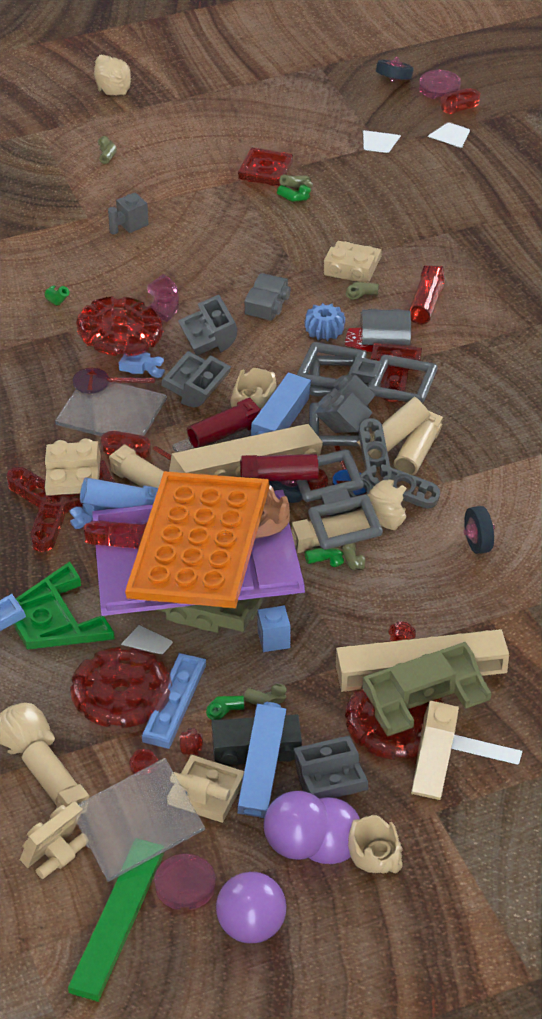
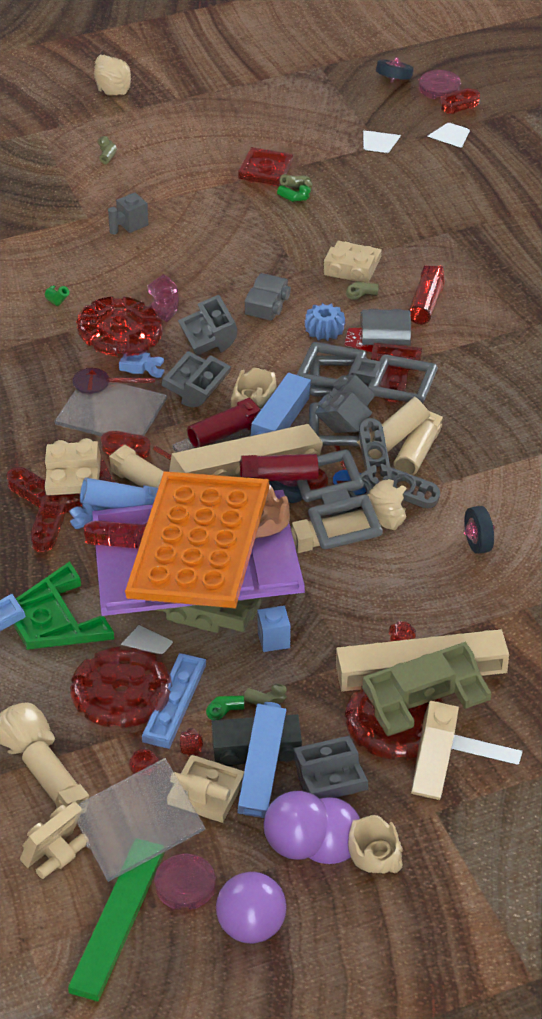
green arm [304,548,344,567] -> none
olive arm [342,542,365,571] -> none

